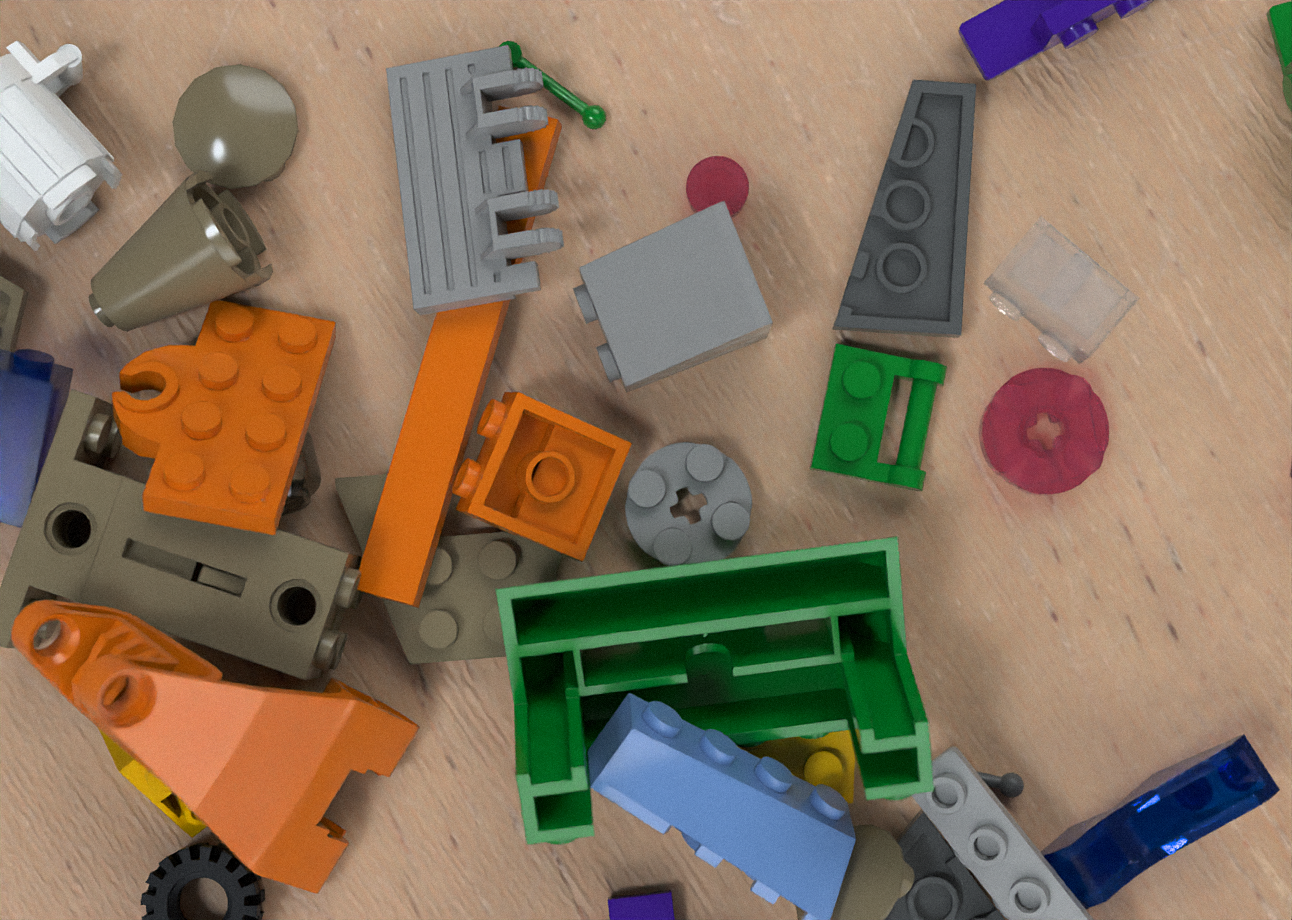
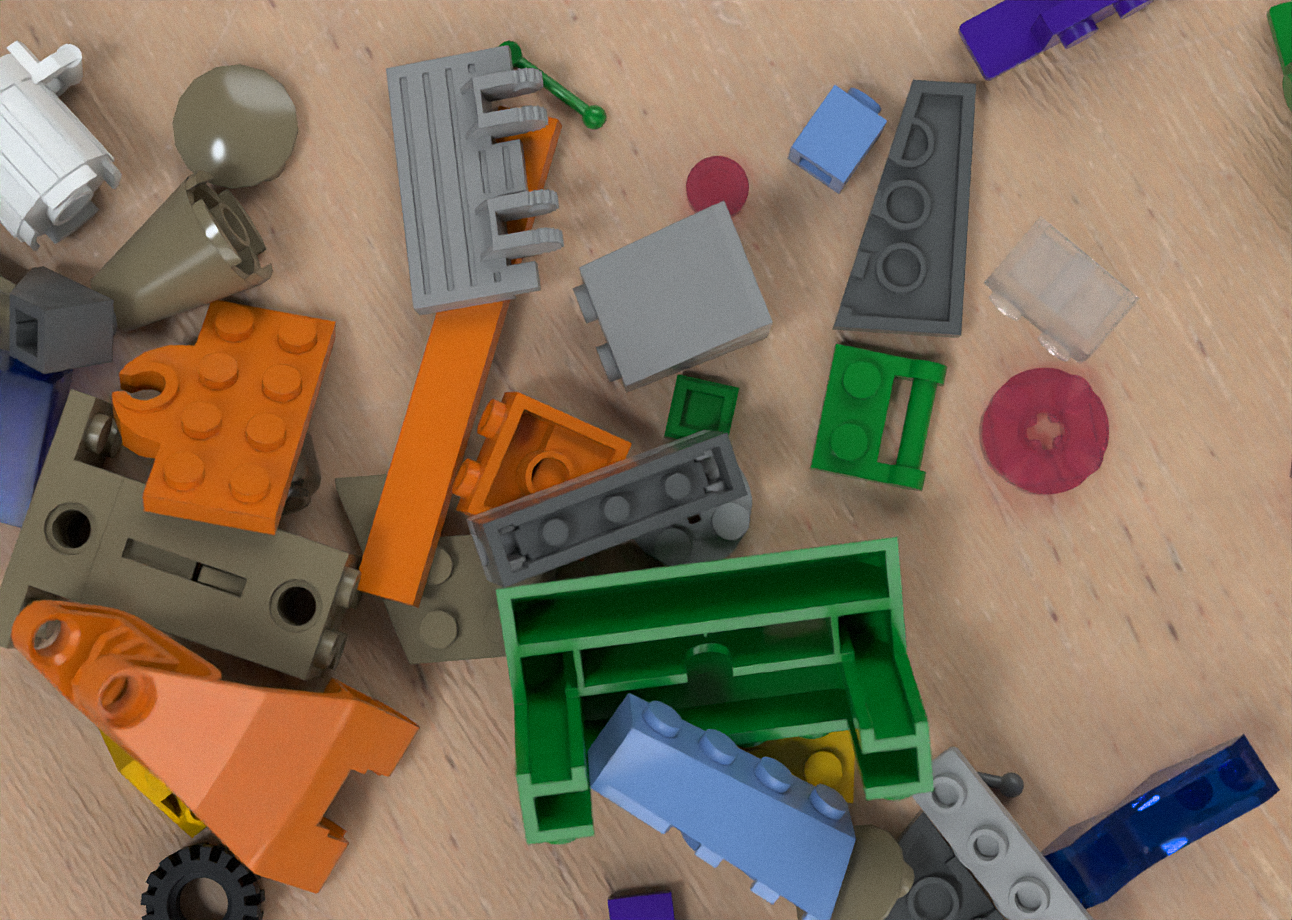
none -> dark grey slope [9,266,117,374]
none -> dark grey piece [466,430,748,588]
none -> green tile [664,374,739,440]
none -> medium blue brick [788,85,887,194]

